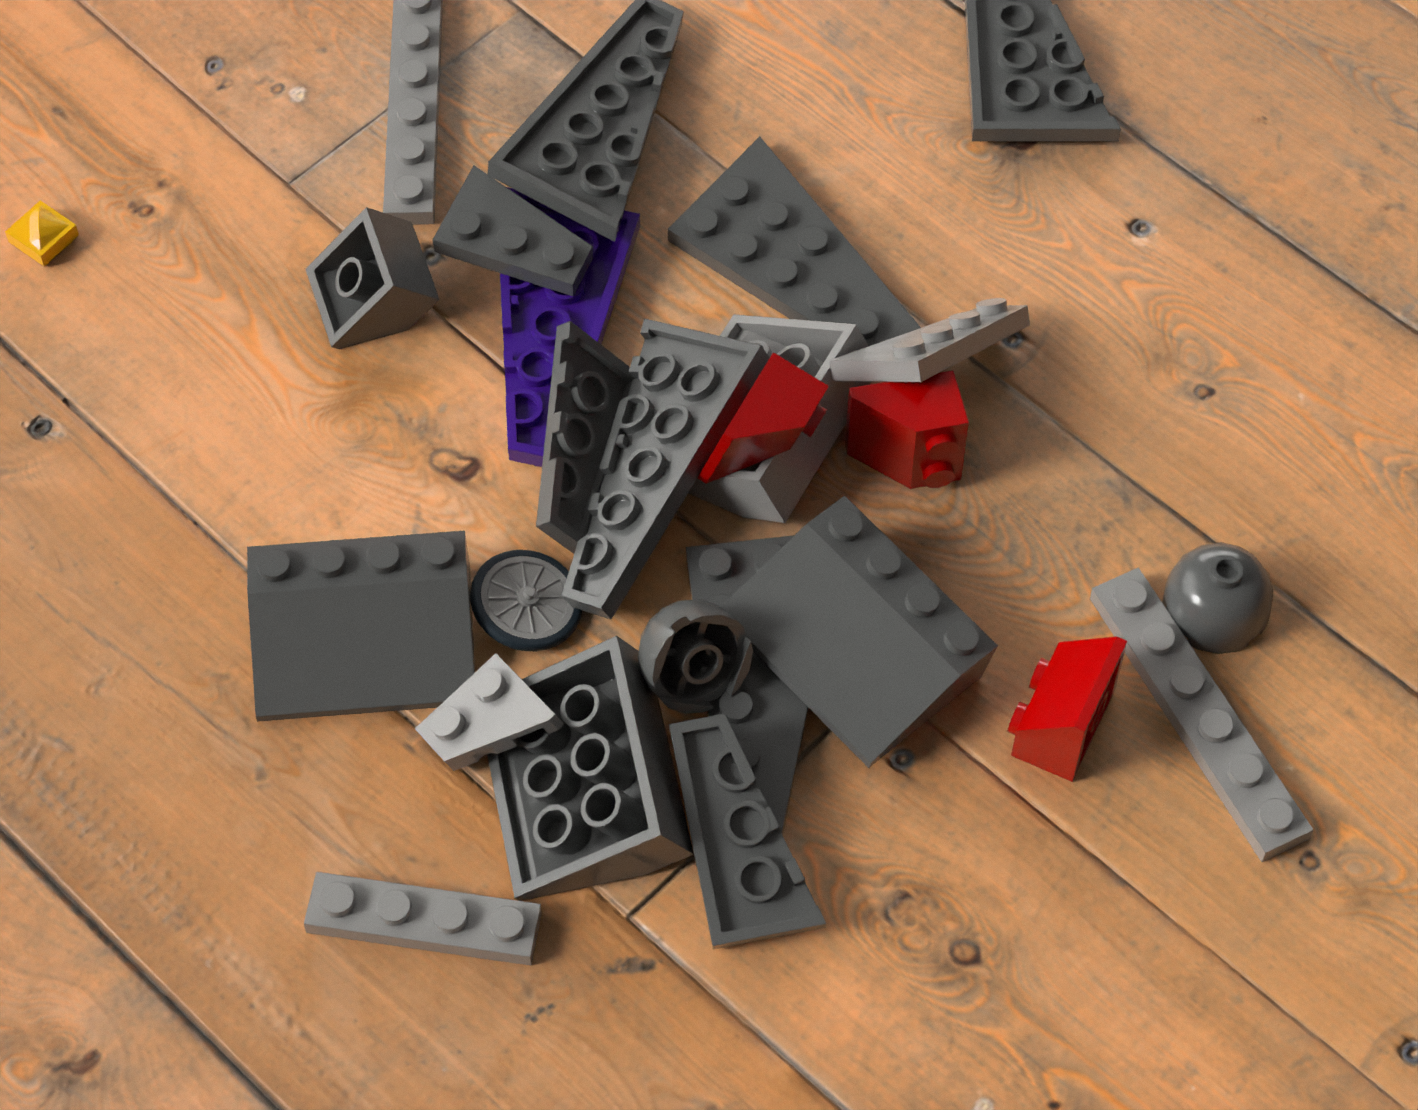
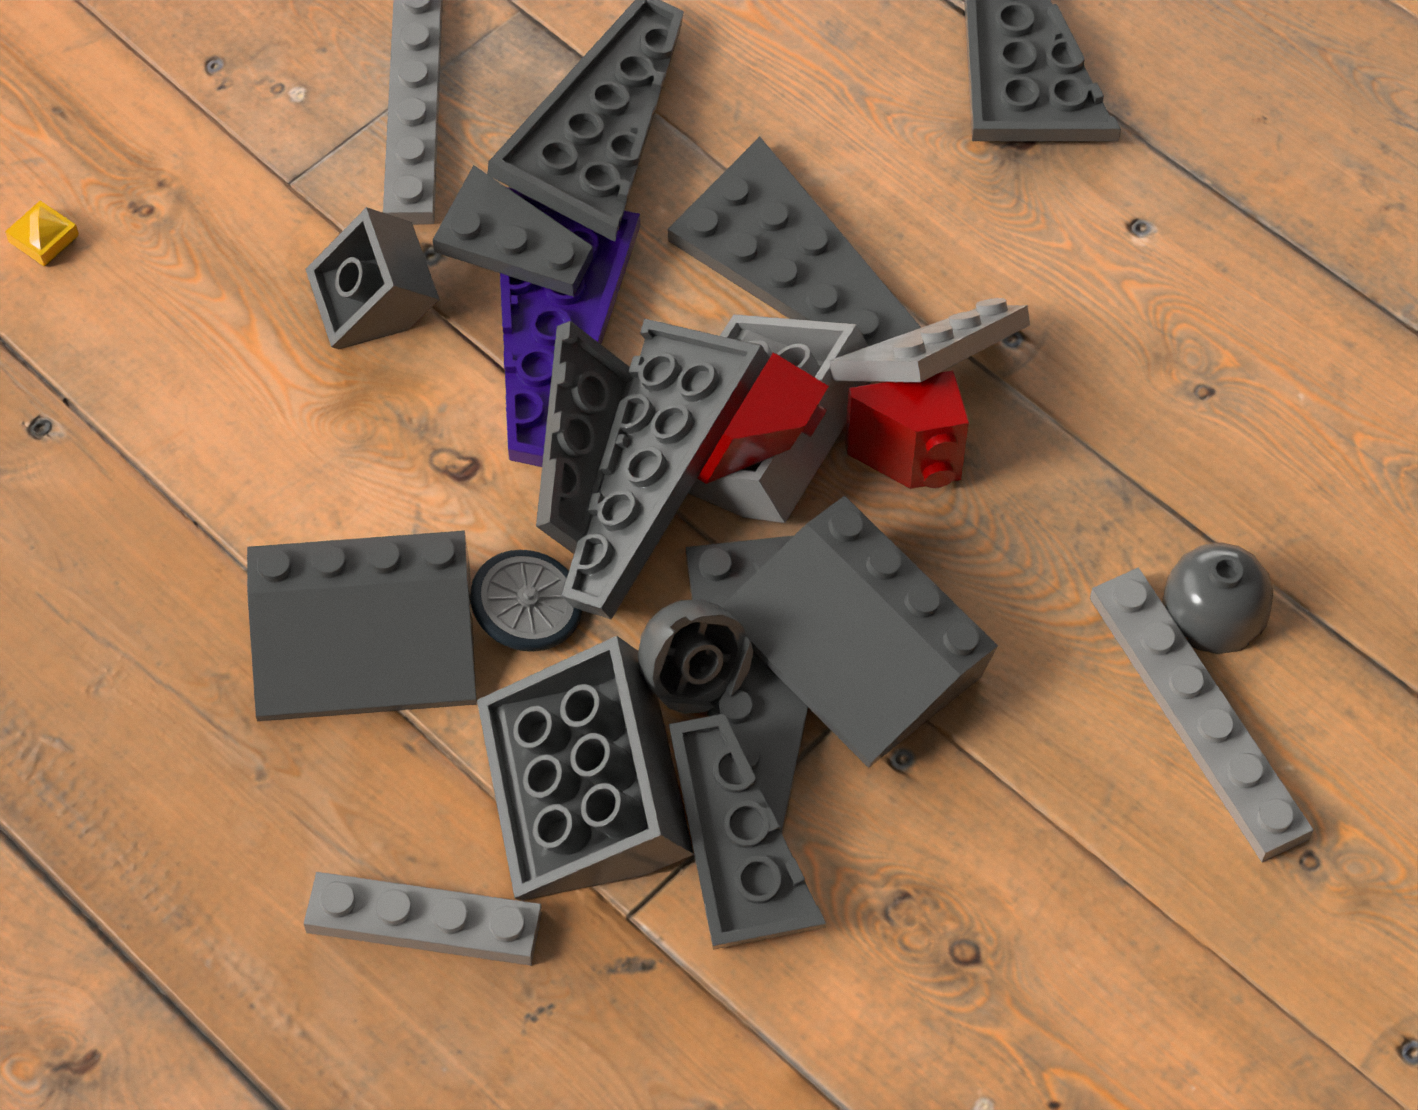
wing [415,653,564,771] -> none
red slope [1007,636,1127,782] -> none

